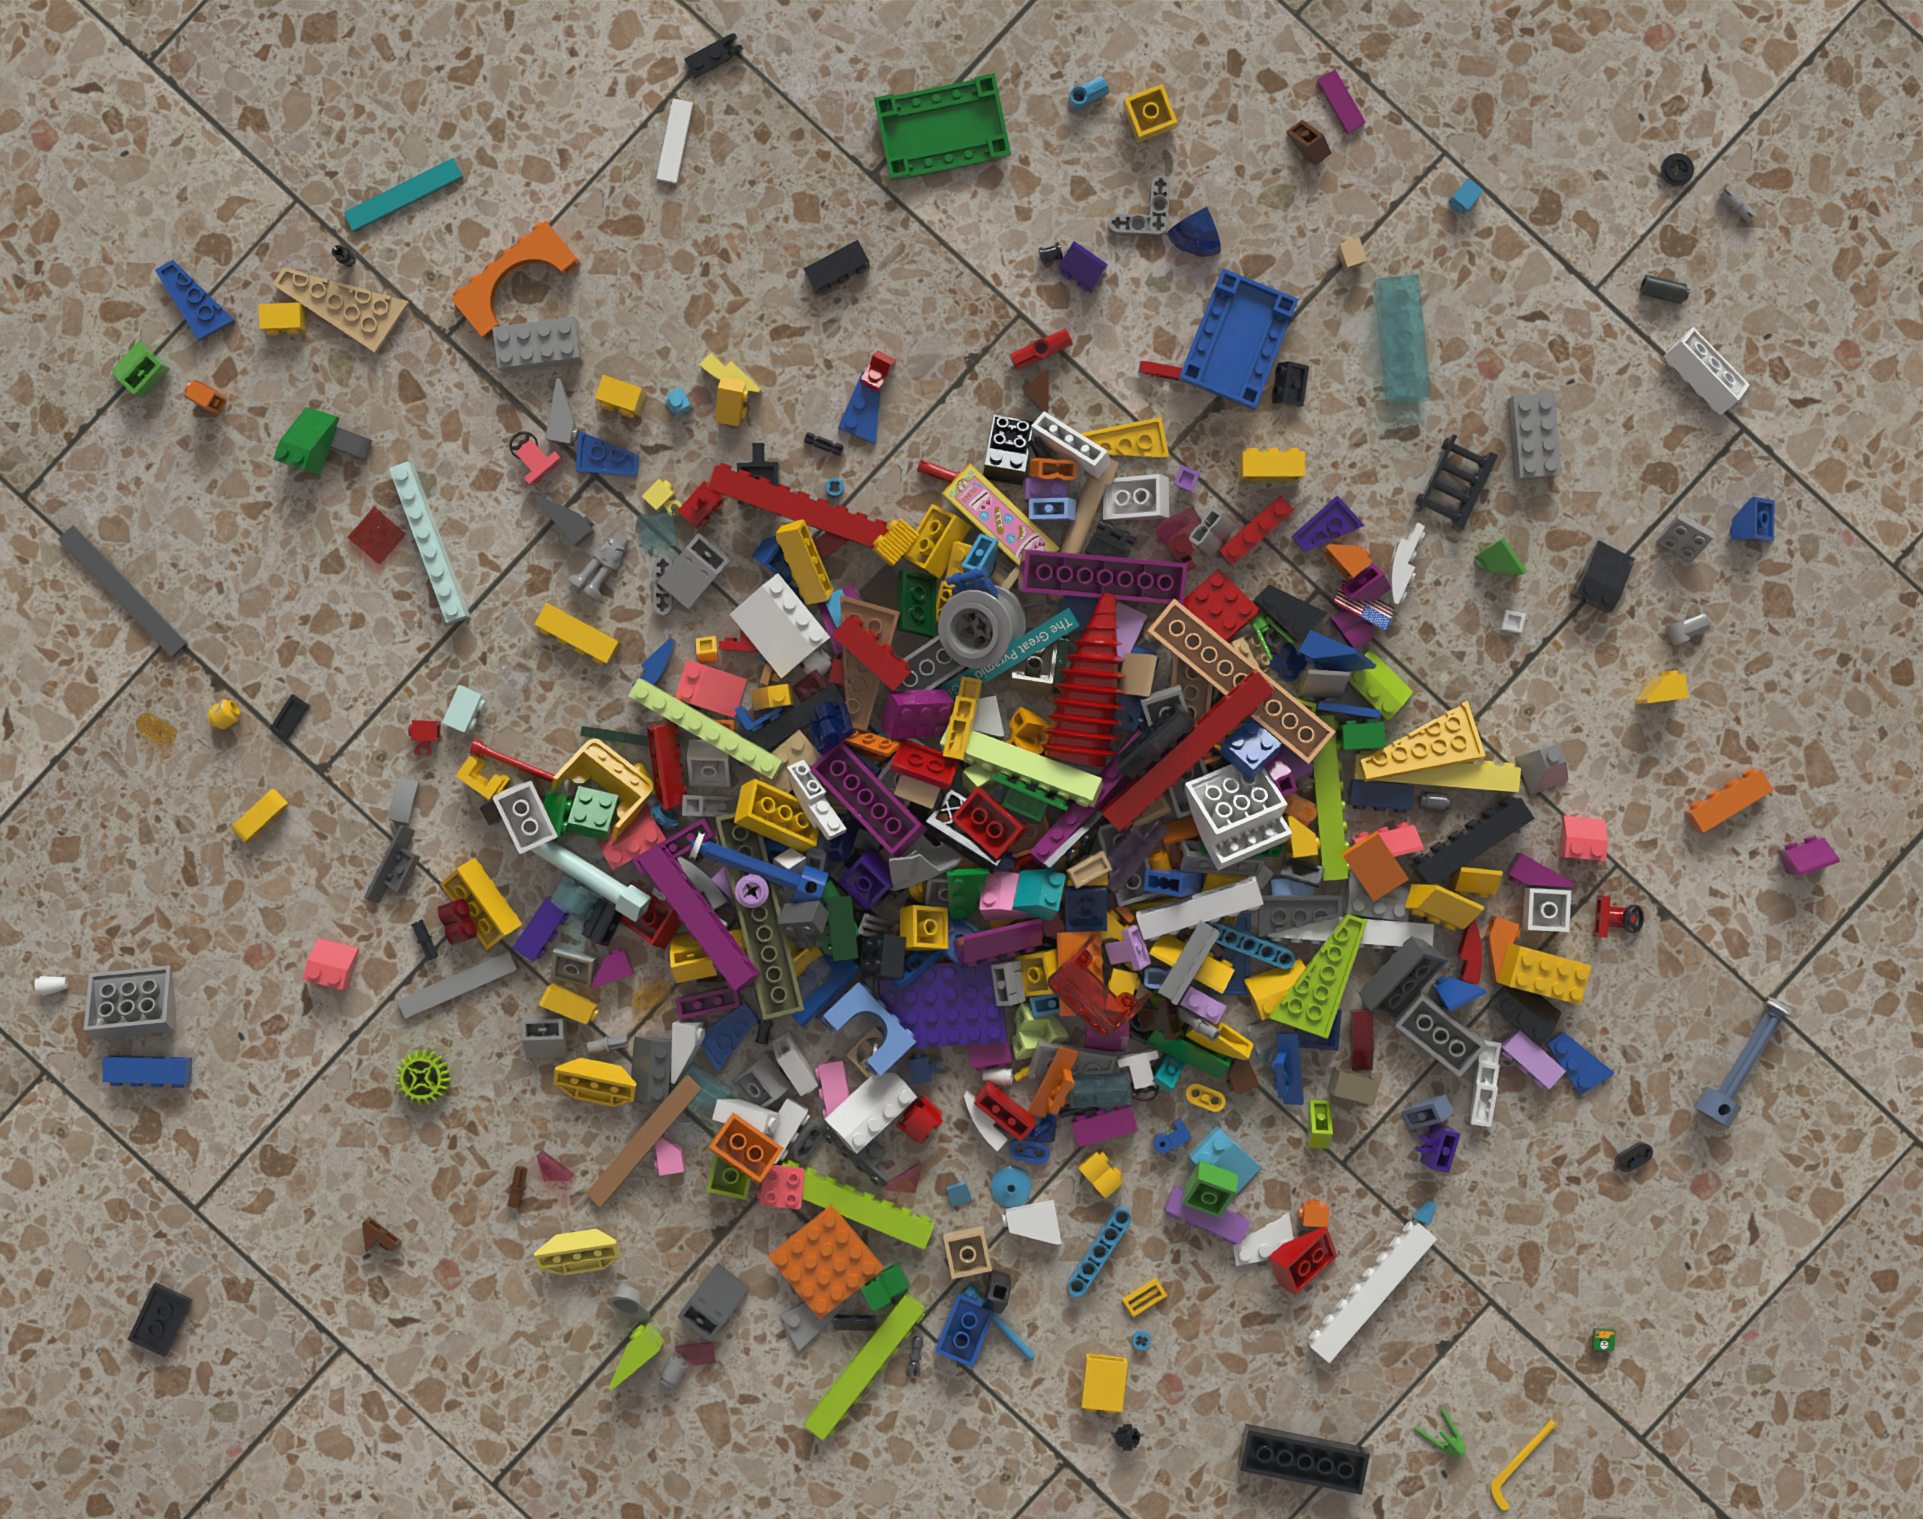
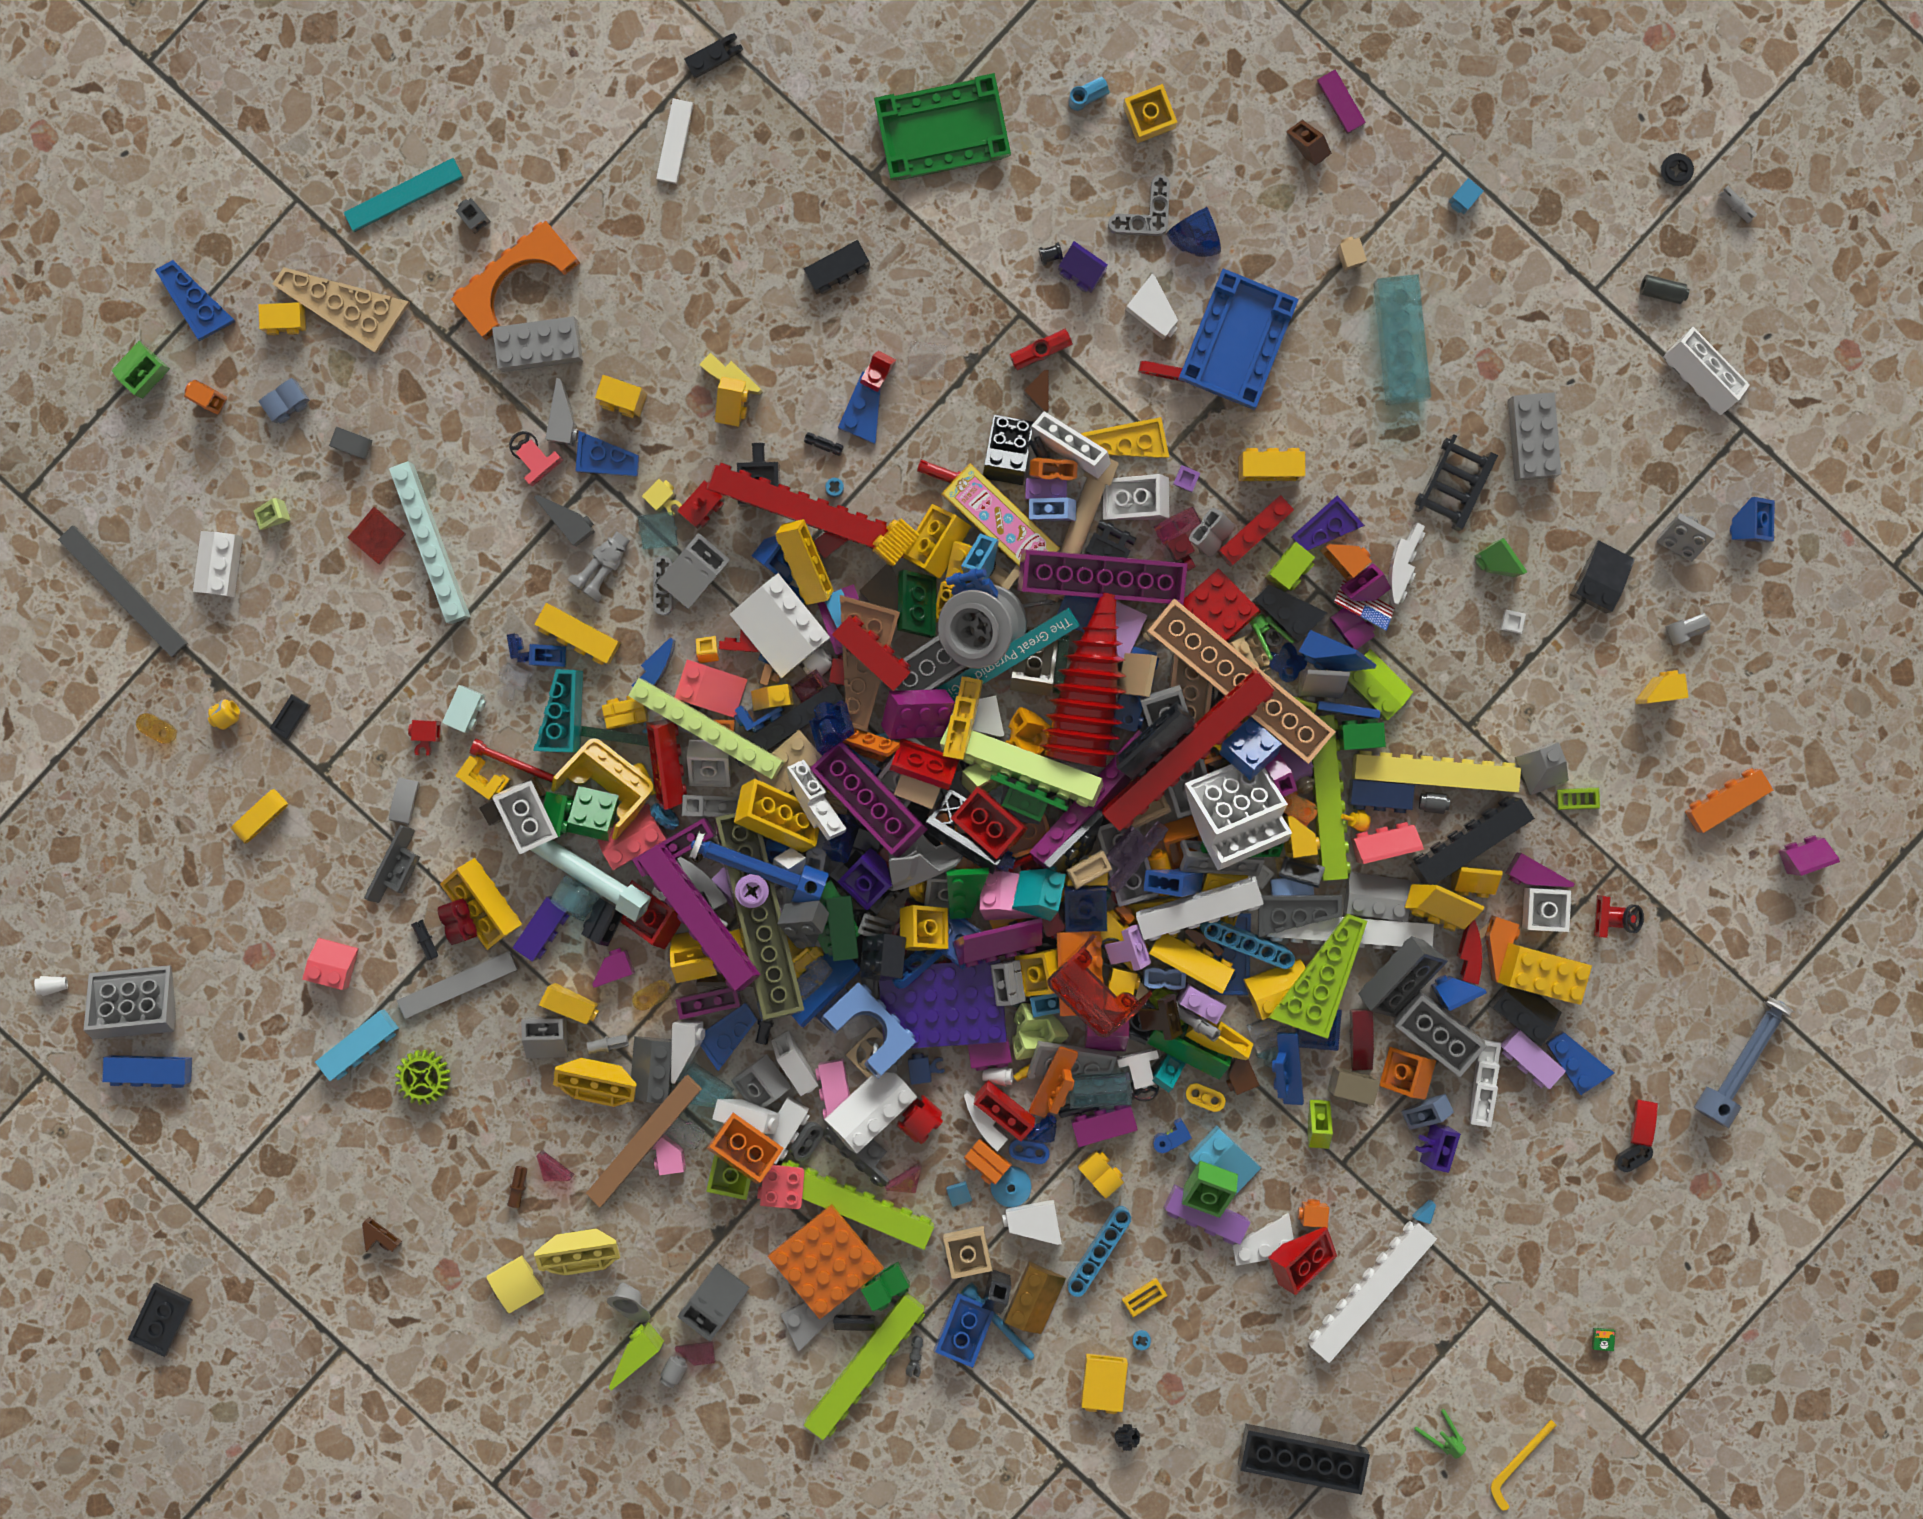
green slope [273,407,339,476] -> none
black pin [332,245,356,267] -> none
light grey slope [551,947,598,988] -> none
medium azure brick [665,387,693,418] -> none
light grey fence [1158,920,1220,1005] -> none
black bracket [1272,361,1309,407] -> none
orange tile [1341,831,1409,901] -> none
yellow wing [1359,701,1486,782] -> none
coral slope [1559,815,1608,861] -> none
none -> white slope [193,531,242,597]
none -> yellowish green slope [254,498,291,530]
none -> sand blue brick [258,378,310,424]
none -> medium azure brick [315,1009,399,1081]
none -> dark grey brick [455,198,491,234]
none -> light yellow slope [487,1256,544,1314]
none -> clear blue bracket [507,633,529,663]
none -> blue slope [529,644,566,667]
none -> teal wedge [533,669,583,753]
none -> yellow brick [602,696,649,730]
none -> orange brick [964,1138,1012,1185]
none -> pearl gold slope [1004,1261,1066,1334]
none -> white slope [1125,274,1178,340]
none -> lime brick [1265,542,1315,592]
none -> yellow piece [1341,809,1371,832]
none -> orange slope [1379,1047,1436,1100]
none -> lime slope [1557,787,1600,810]
none -> red slope [1631,1099,1658,1147]

